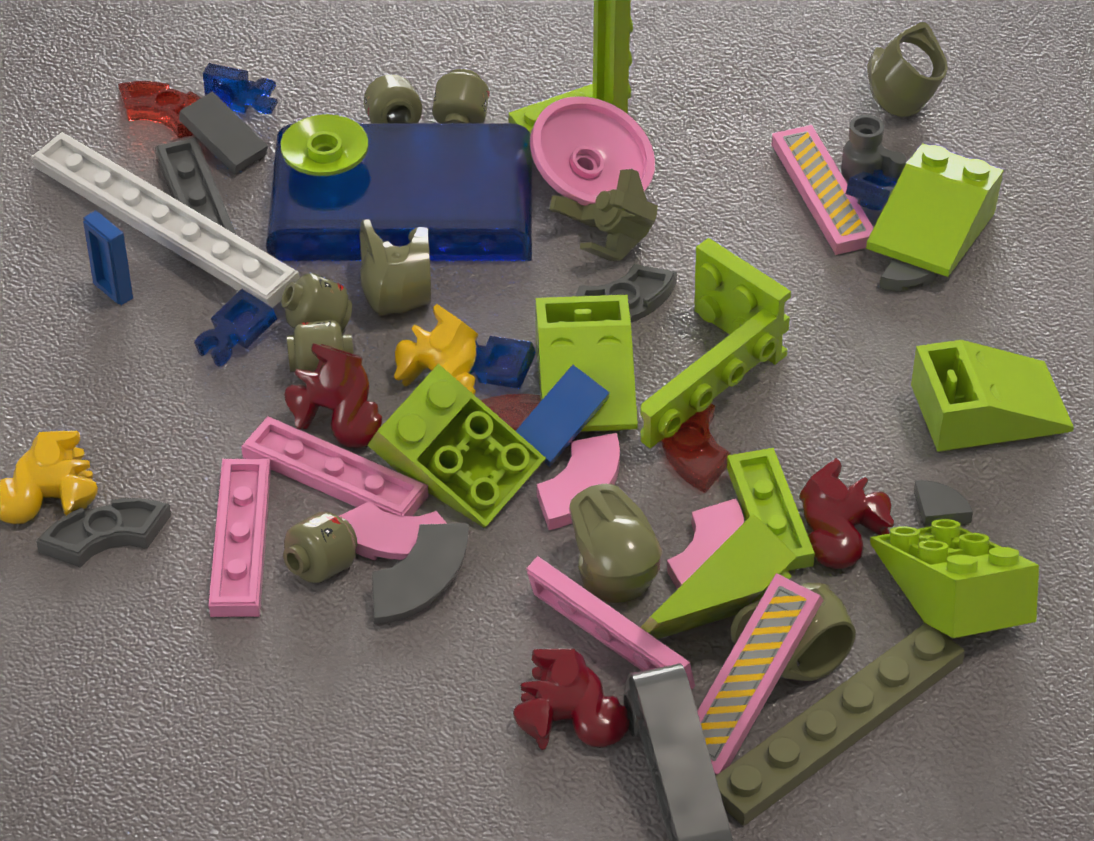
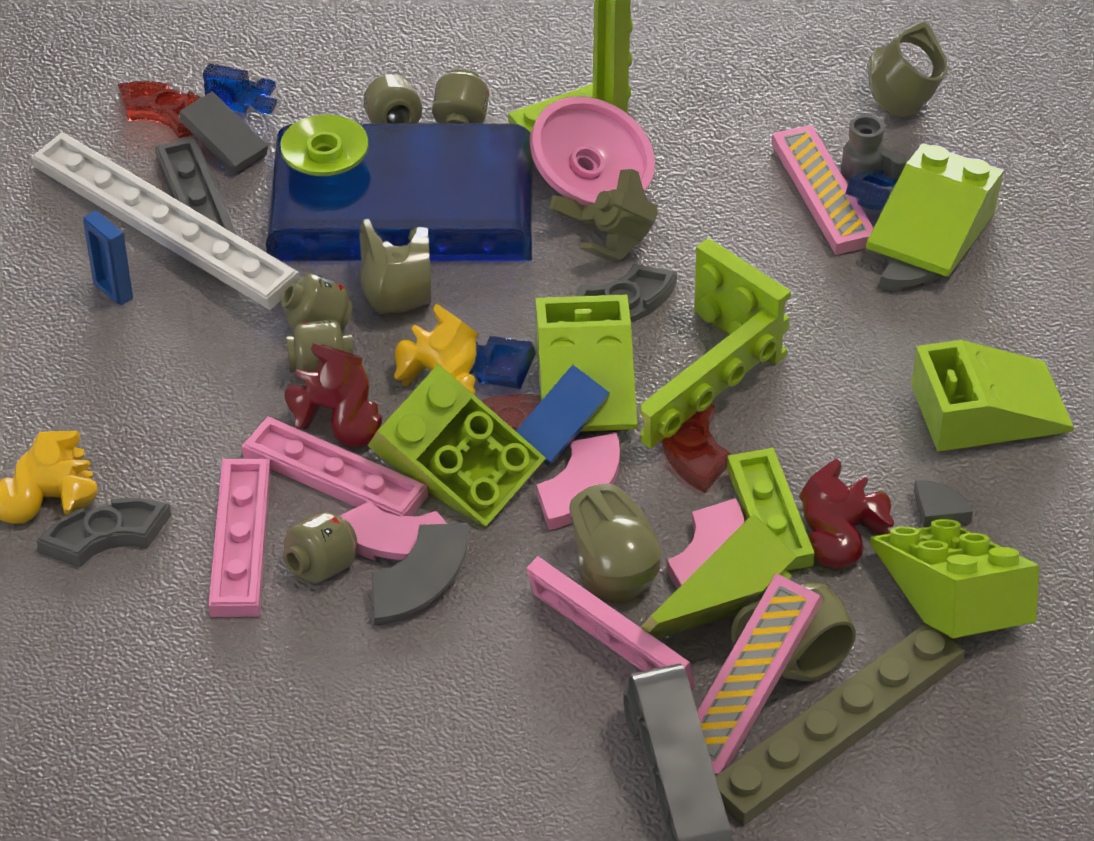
clear blue plate [194,289,277,367] -> none
dark red animal [513,649,630,750] -> none

